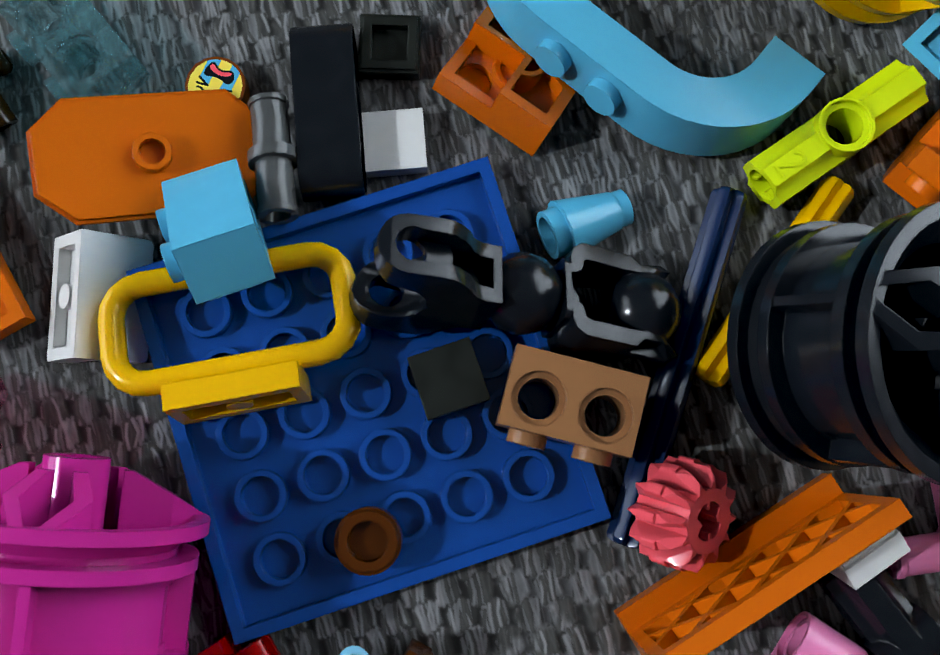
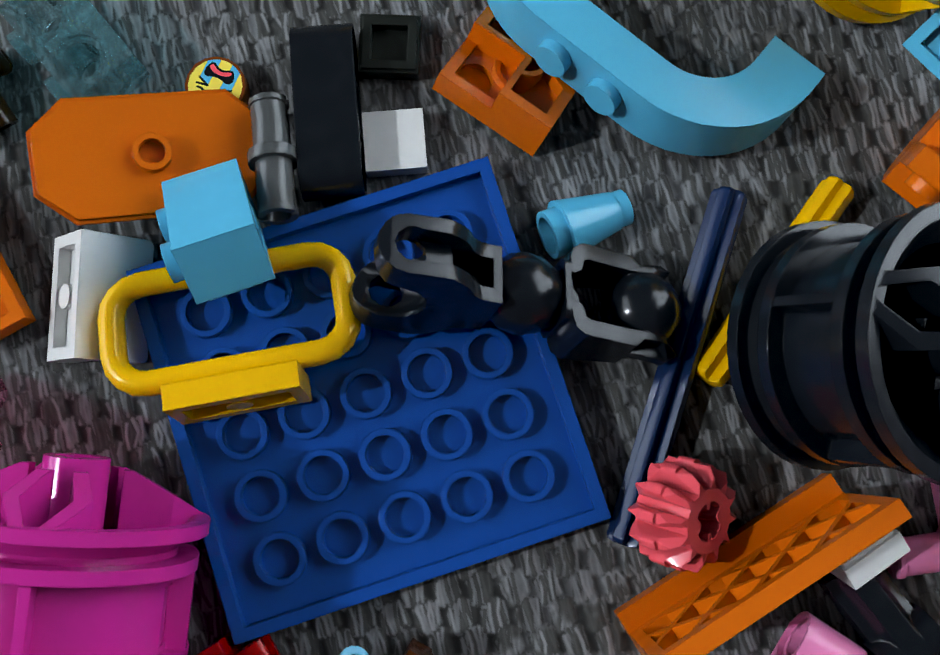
reddish brown tile [334,506,403,576] -> none
pearl dark grey tile [407,337,491,421] -> none
medium nougat brick [495,343,651,468] -> none
neon yellow piece [743,59,929,209] -> none

